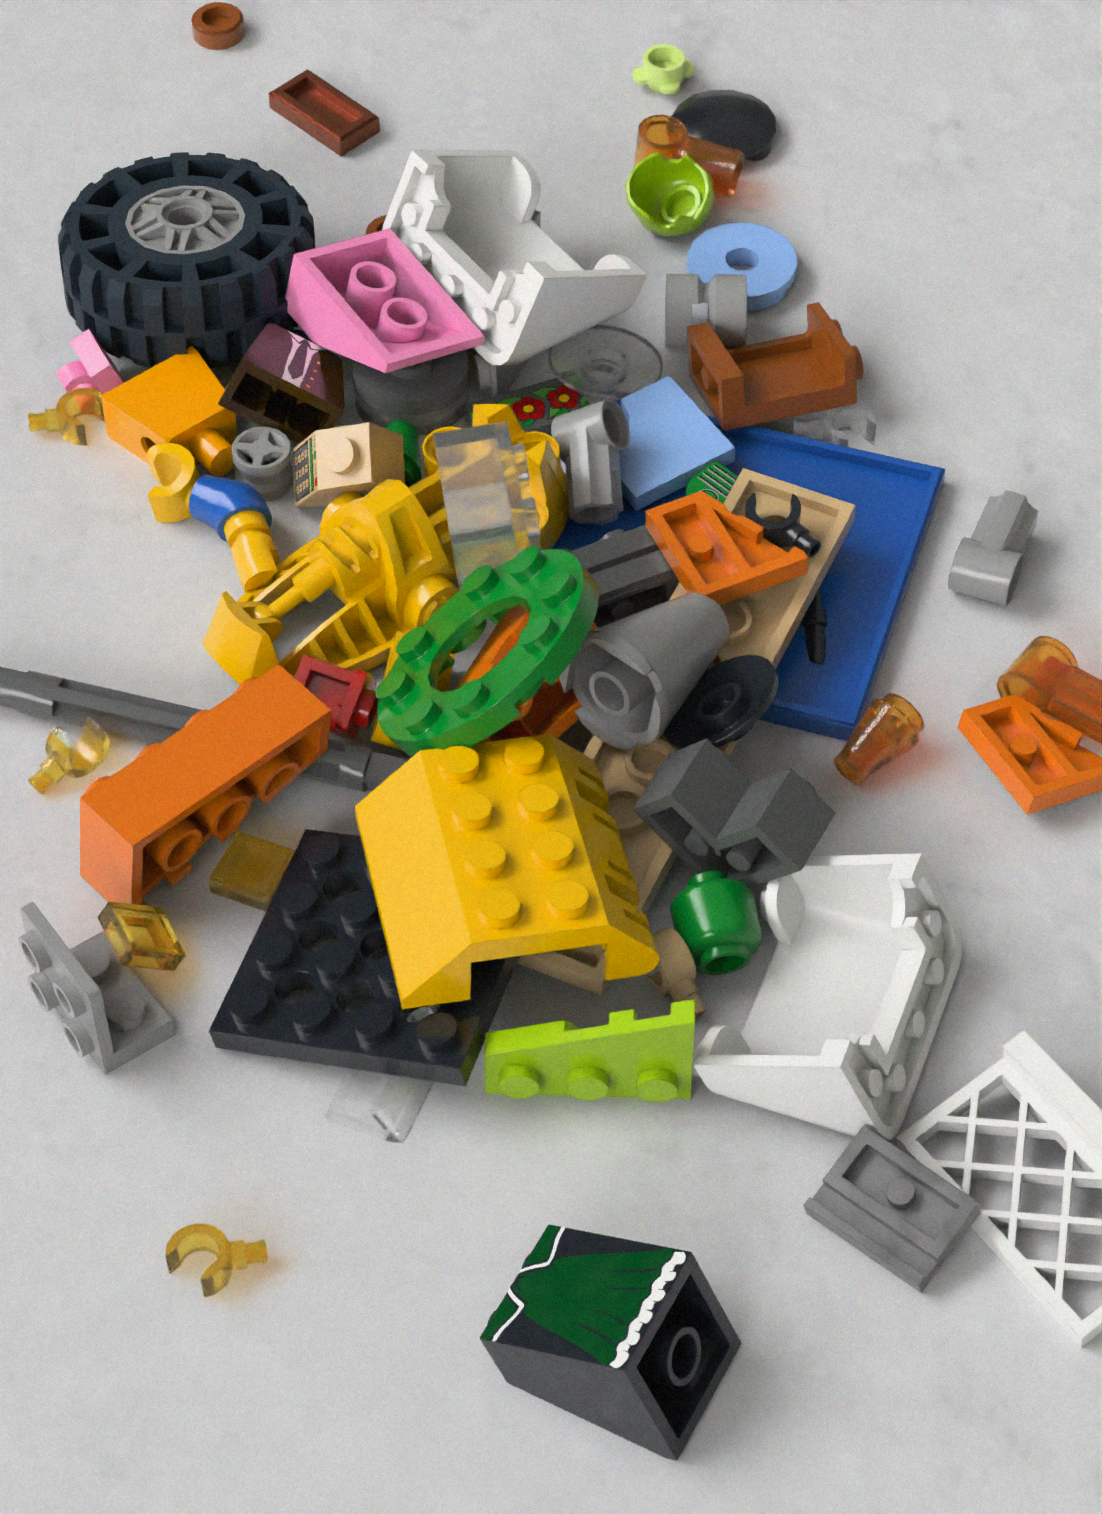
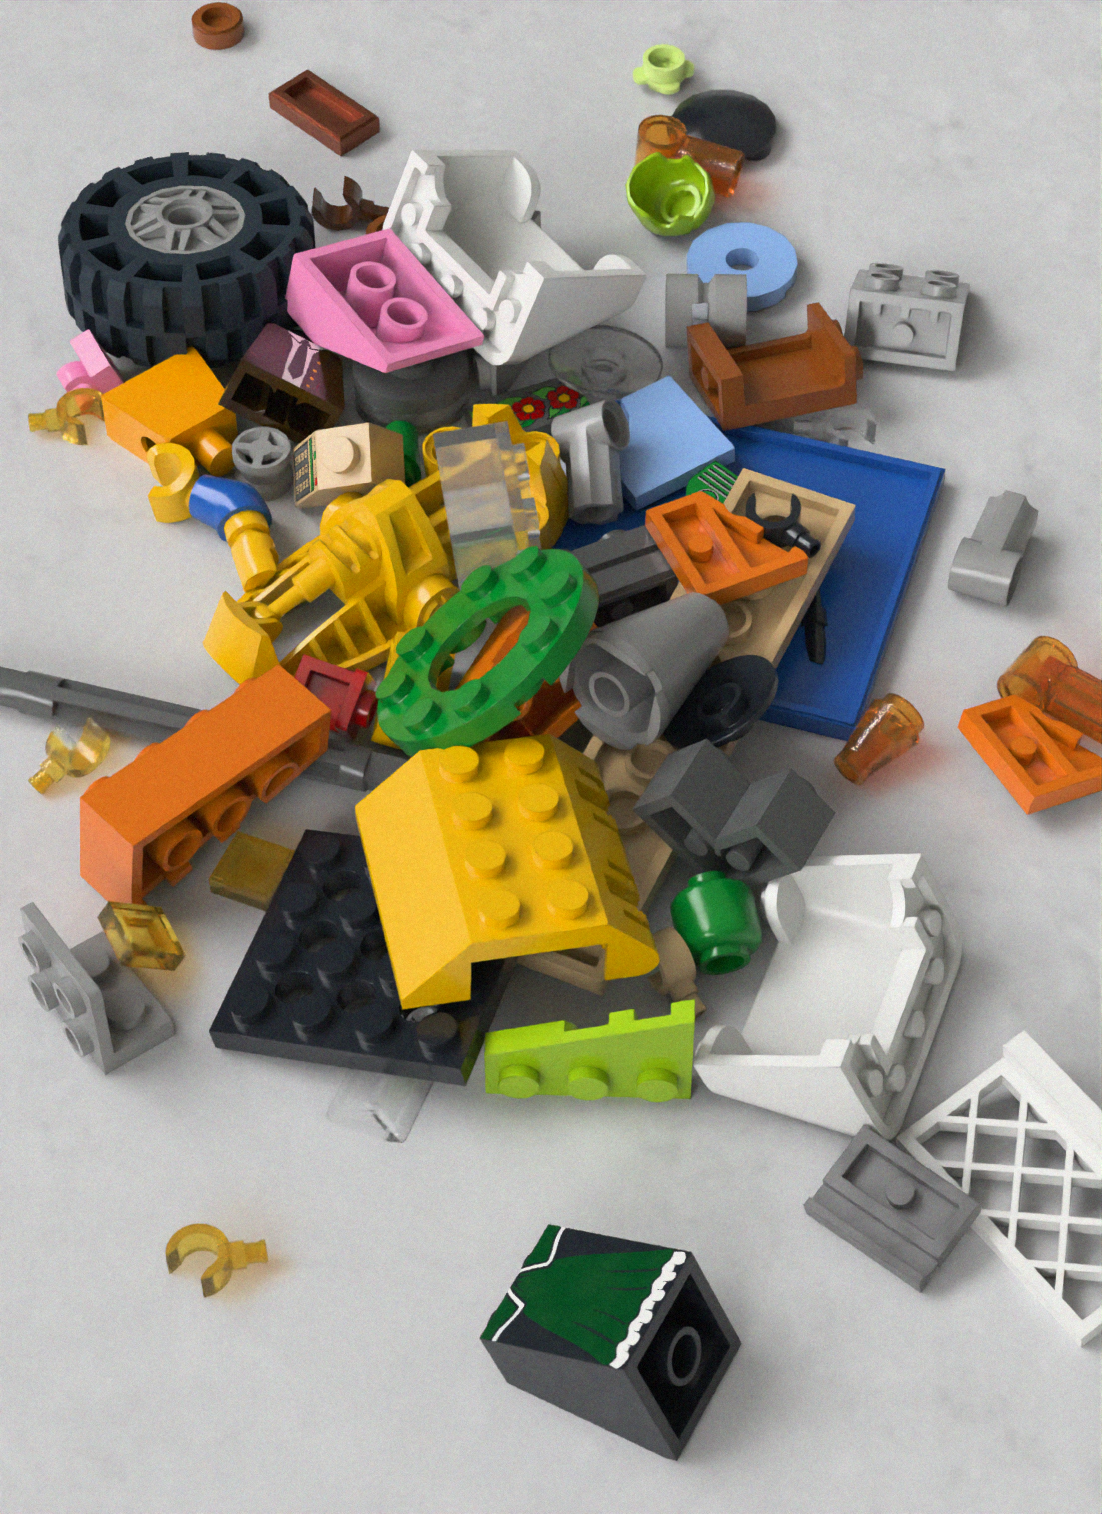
none -> reddish brown piece [311,176,389,230]
none -> light grey bracket [844,263,970,371]

